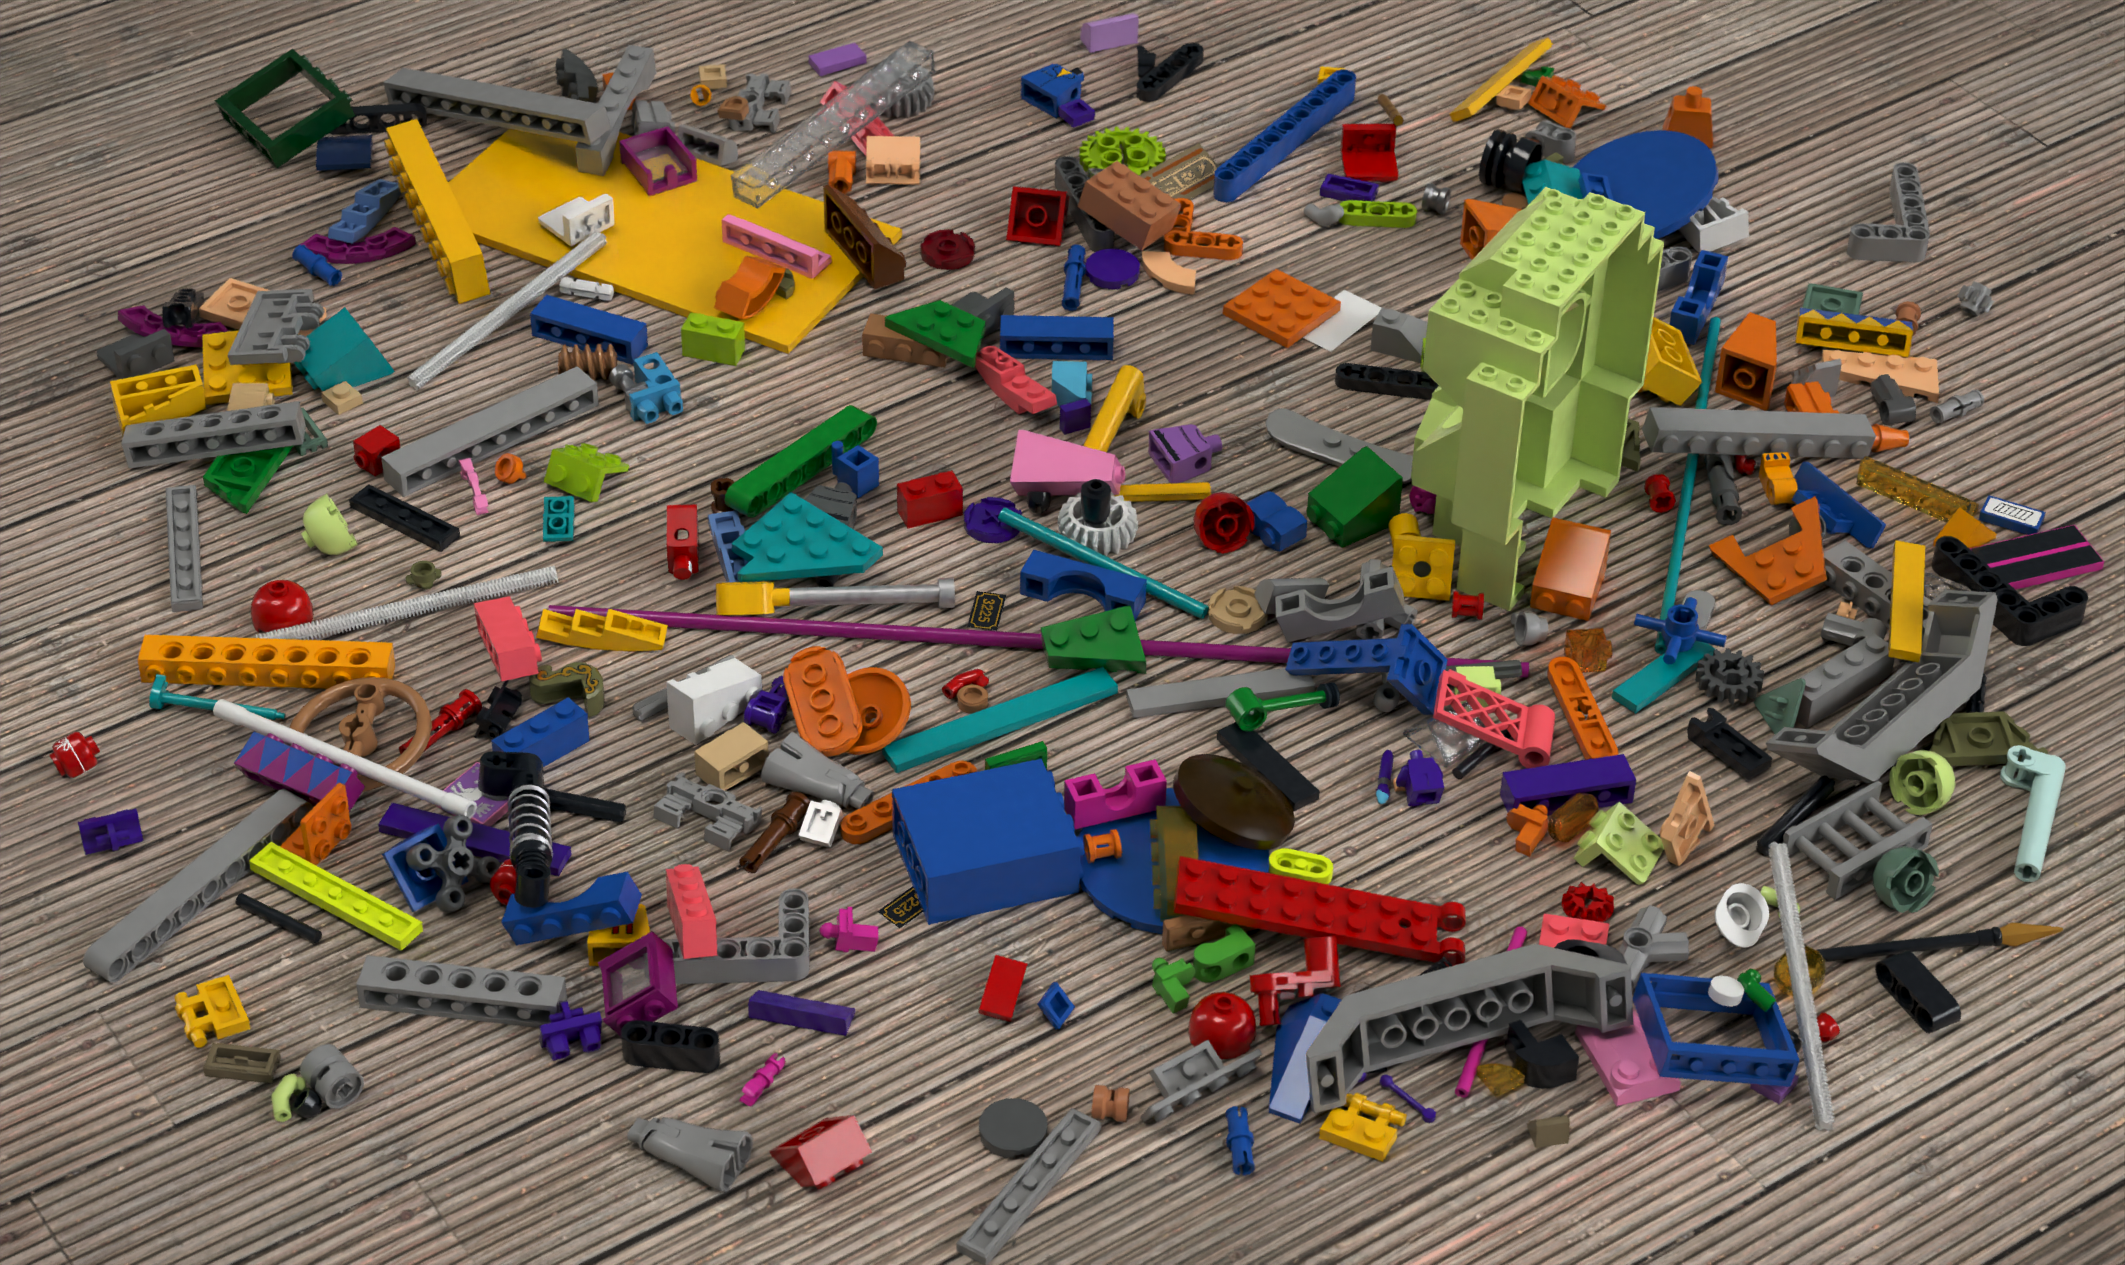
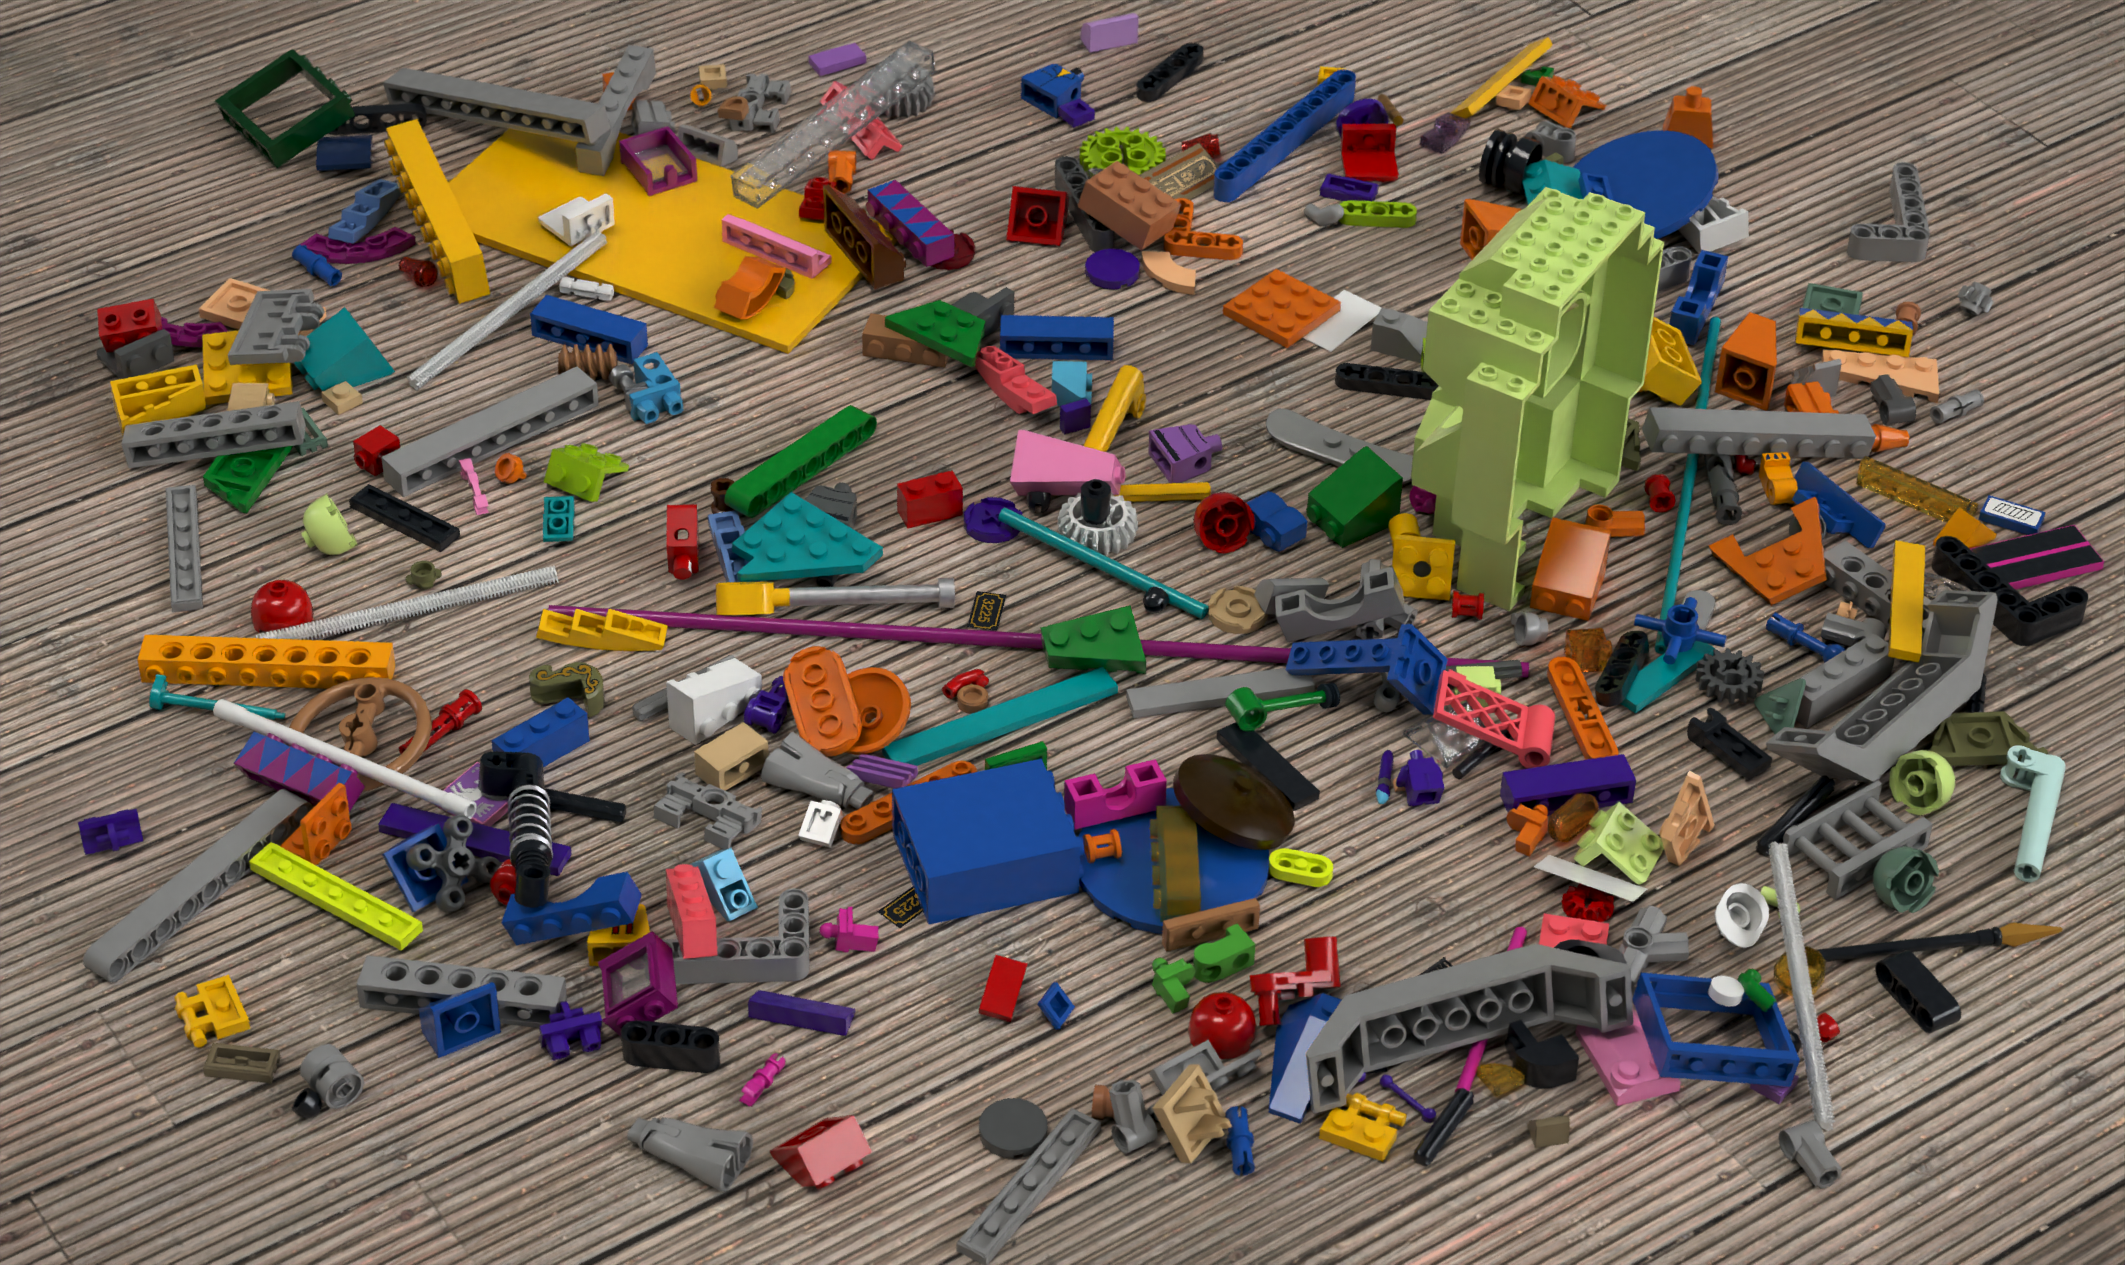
red head [49,731,100,779] -> none
black plate [162,288,204,328] -> none
black bar [235,893,322,943] -> none
yellowish green arm [271,1074,306,1122] -> none
coral brick [474,596,542,681] -> none
black hinge [474,680,523,740] -> none
dark grey slope [555,49,598,103] -> none
lime brick [681,312,745,366] -> none
reddish brown pin [739,791,810,873] -> none
blue brick [832,441,879,499] -> none
light nougat hinge [866,136,920,185] -> none
blue arch [1020,550,1147,621] -> none
blue pin [1062,244,1086,311] -> none
black piece [1137,45,1156,78] -> none
red hinge [1173,856,1466,967] -> none
flat silver wheel [1422,183,1451,214] -> none
medium nougat tile [1502,193,1528,210] -> none
none -> red brick [97,298,162,352]
none -> clear red cone [399,256,438,287]
none -> blue slope [419,982,501,1058]
none -> medium azure slope [690,848,758,922]
none -> red slope [799,177,836,220]
none -> medium lavender tile [846,754,918,789]
none -> magenta brick [866,180,954,267]
none -> light grey piece [1109,1079,1158,1154]
none -> black hinge [1143,587,1170,614]
none -> tan plate [1153,1064,1232,1163]
none -> clear red cone [1181,132,1221,159]
none -> dark purple tile [1336,99,1388,137]
none -> black axle [1413,1088,1474,1166]
none -> clear purple slope [1419,112,1471,154]
none -> white sticker [1533,855,1648,902]
none -> orange piece [1585,504,1645,537]
none -> black beam [1595,630,1649,707]
none -> blue pin [1766,612,1845,663]
none -> light grey piece [1779,1120,1842,1189]

